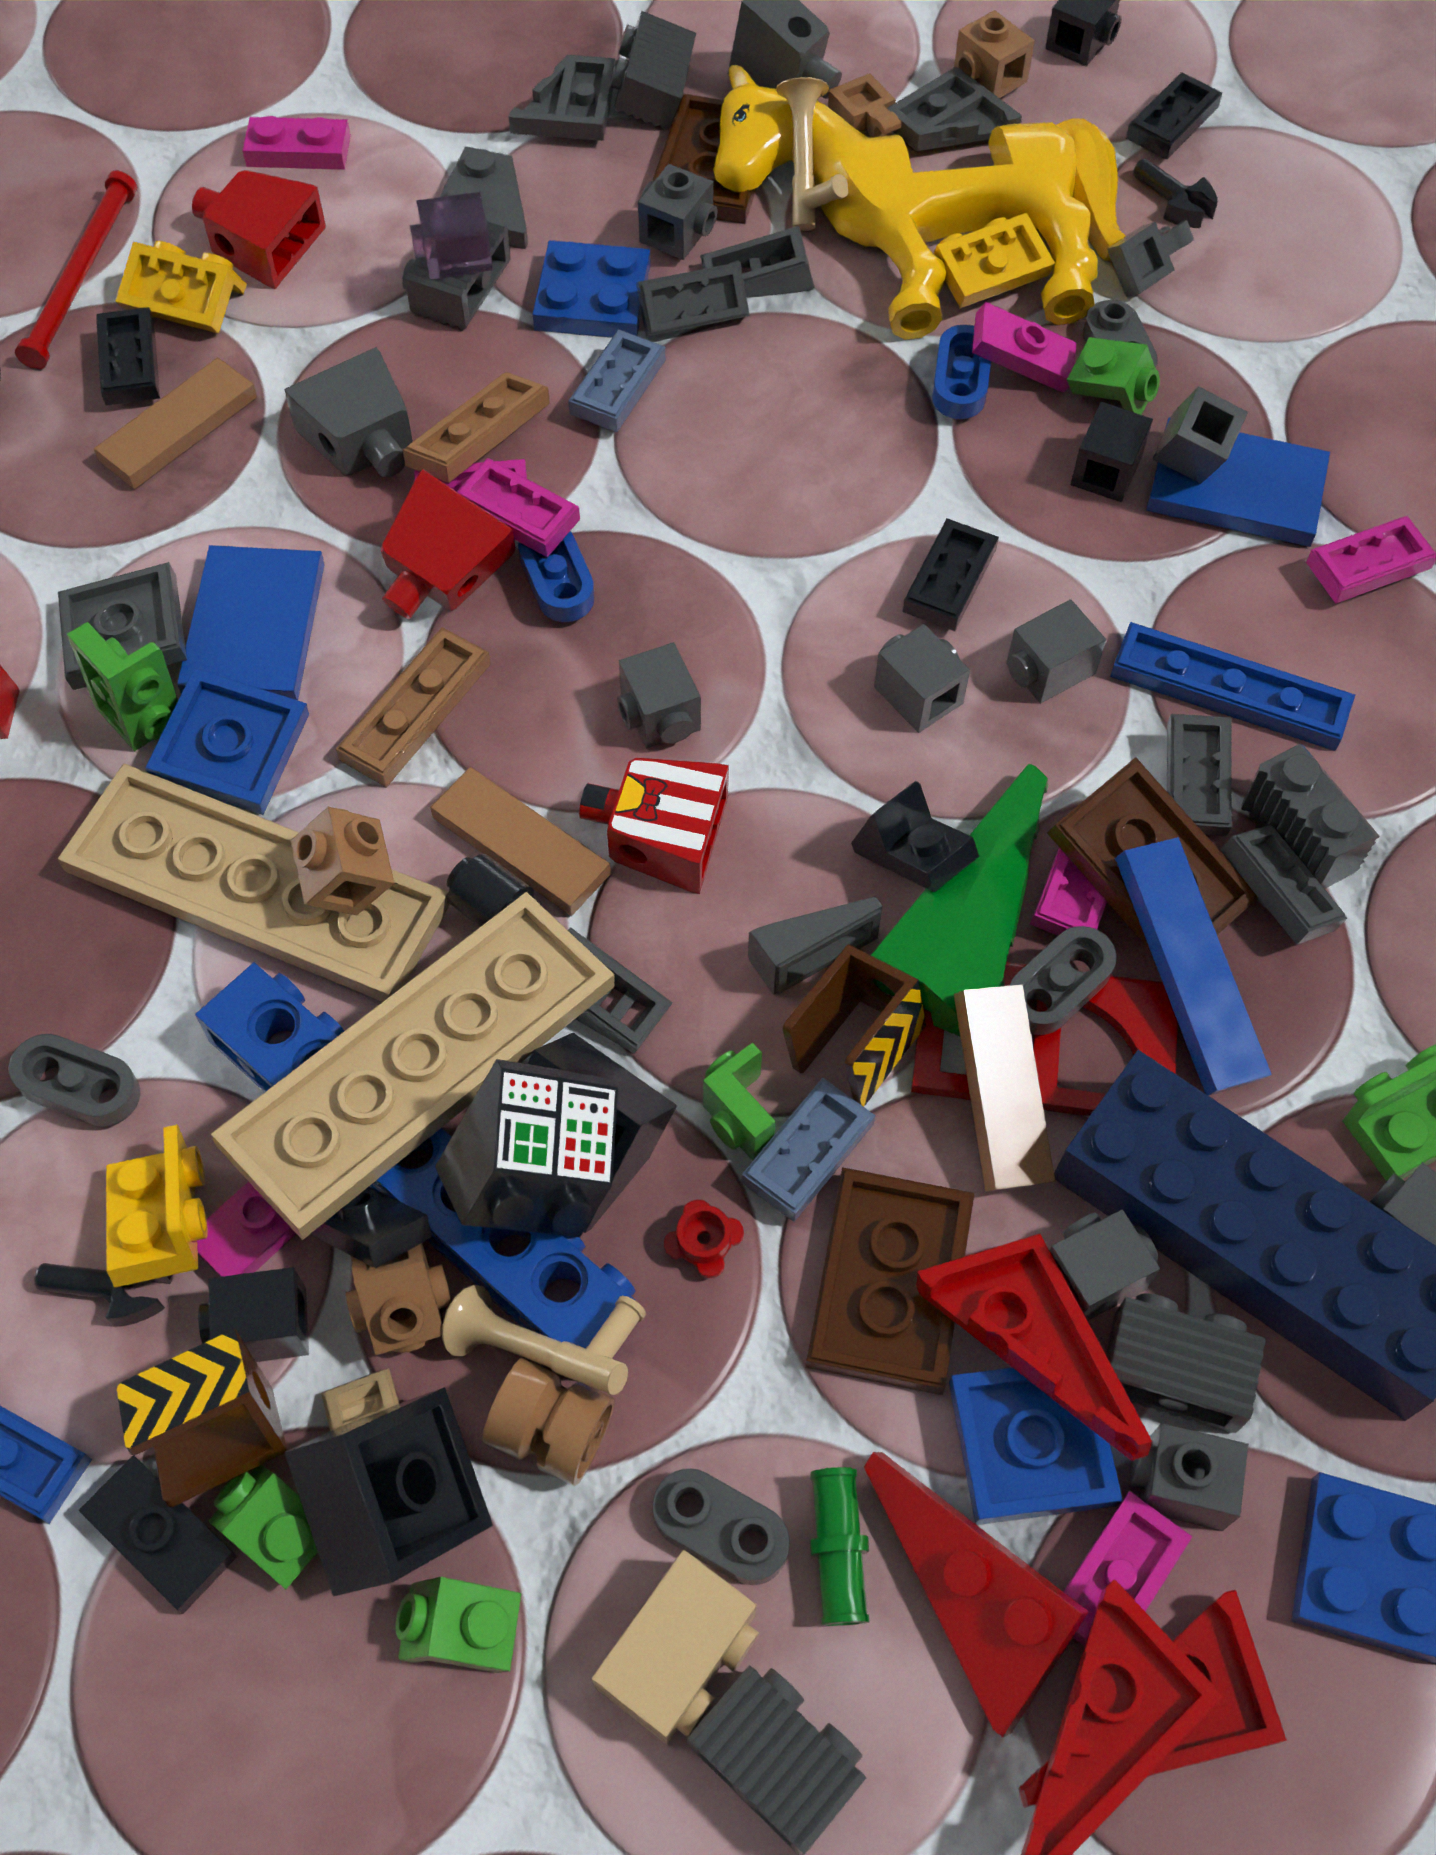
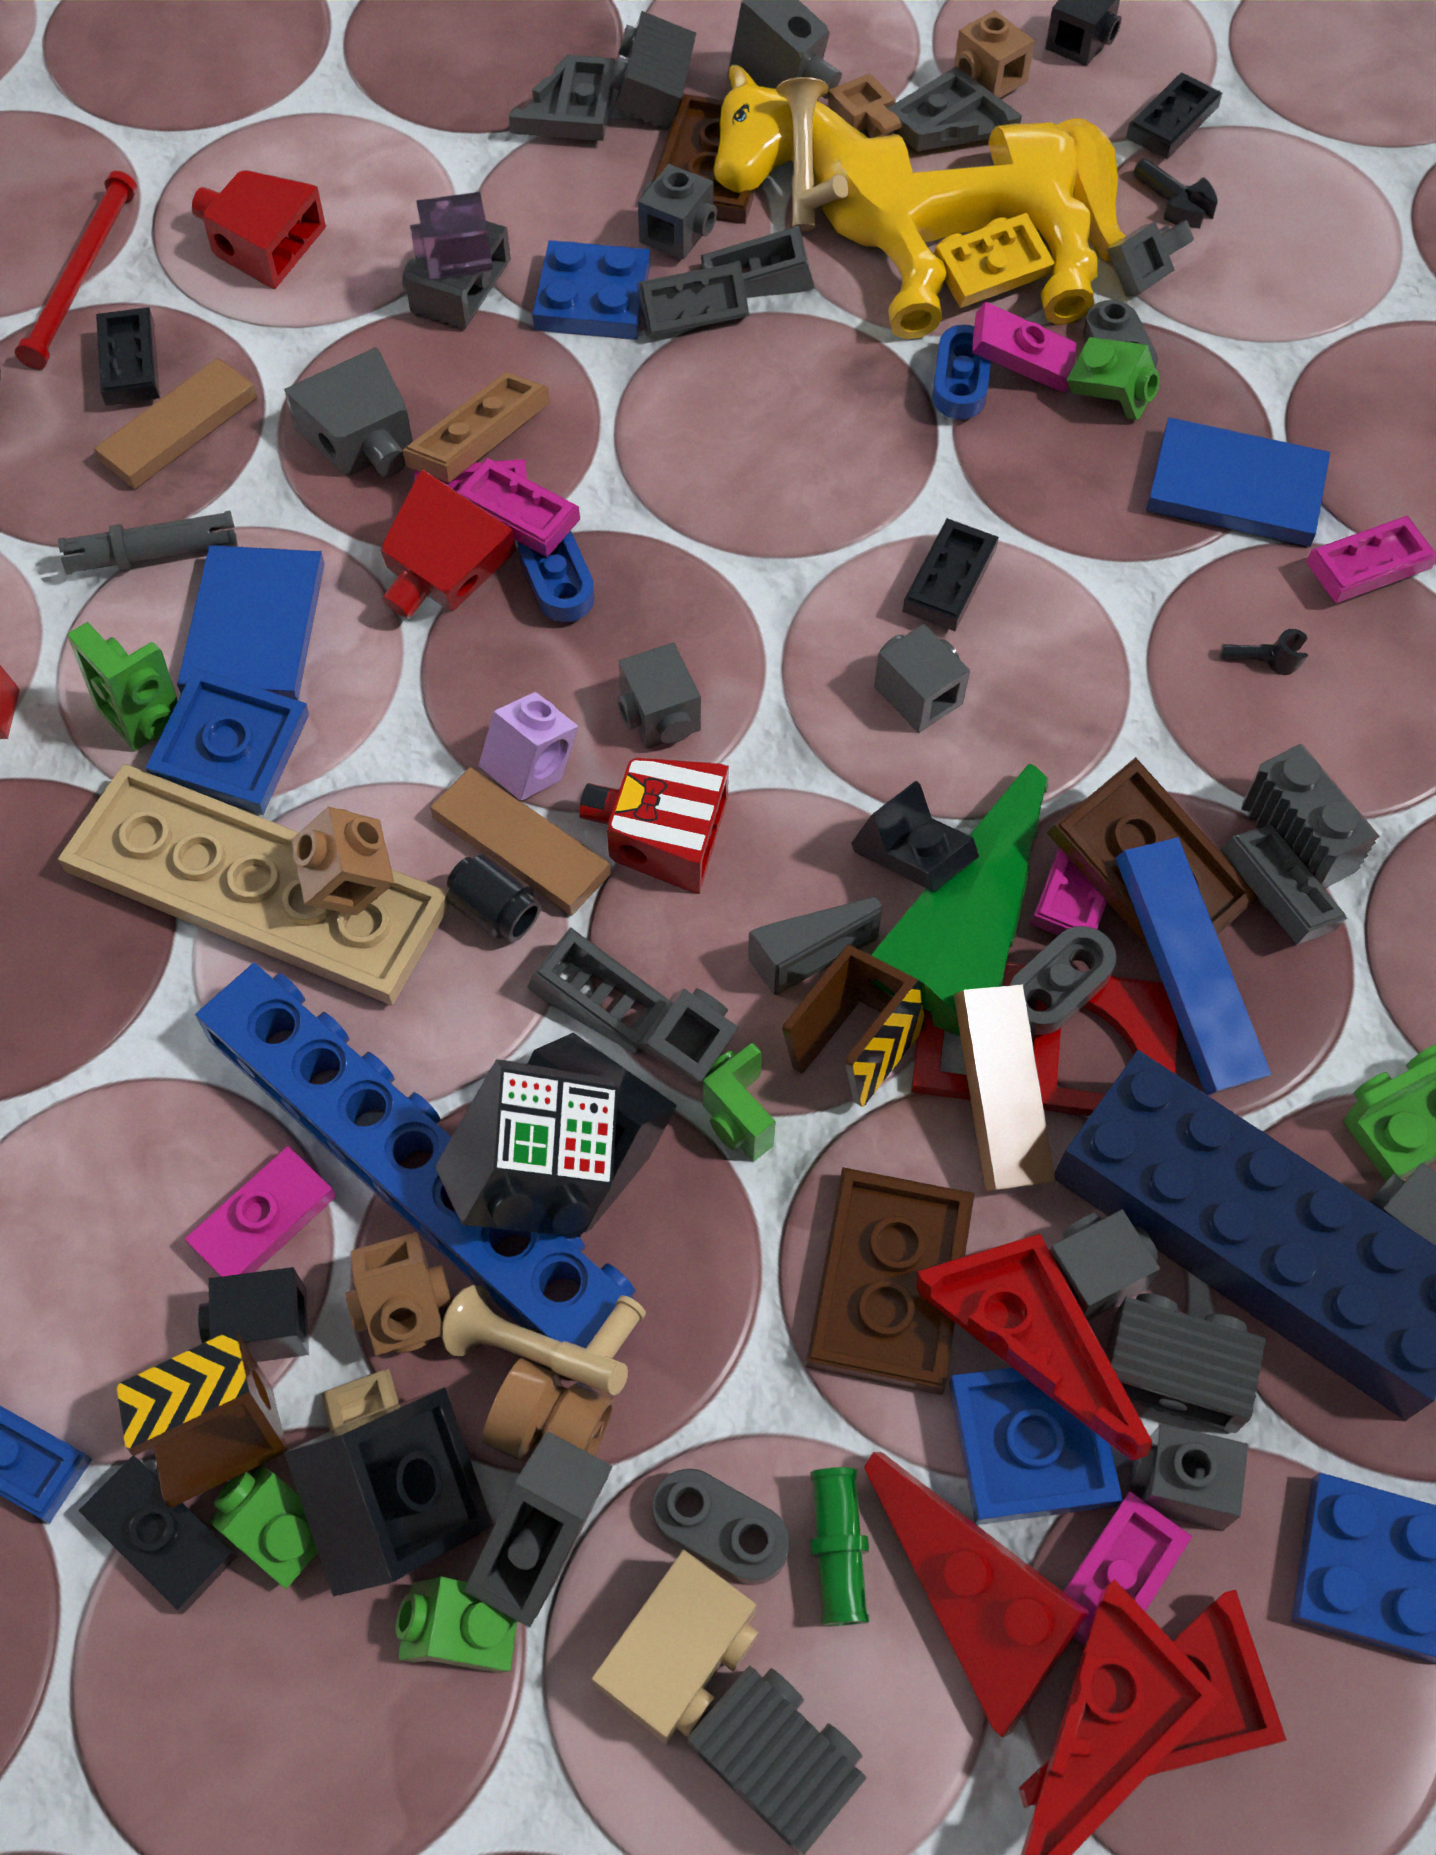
dark grey plate [9,1034,140,1126] -> none
black bar [34,1263,171,1327] -> none
dark grey plate [58,562,187,690] -> none
yellow bracket [106,1124,208,1288] -> none
yellow bracket [115,241,247,334] -> none
tan plate [211,892,615,1240] -> none
dark pink plate [242,116,351,170] -> none
black plate [311,1187,432,1268] -> none
medium nougat tile [336,627,491,788] -> none
dark grey wing [432,146,528,249] -> none
sand blue plate [568,329,666,432] -> none
red plate [664,1199,744,1278] -> none
sand blue plate [741,1078,876,1222] -> none
dark grey brick [1006,599,1106,704] -> none
black brick [1070,402,1153,502] -> none
blue tile [1110,622,1355,751] -> none
dark grey brick [1152,386,1248,484] -> none
dark grey plate [1167,714,1232,836] -> none
none -> dark grey pin [58,510,238,575]
none -> dark grey brick [464,1431,613,1628]
none -> lavender brick [479,692,578,801]
none -> dark grey brick [637,988,739,1083]
none -> black hand [1221,629,1308,675]

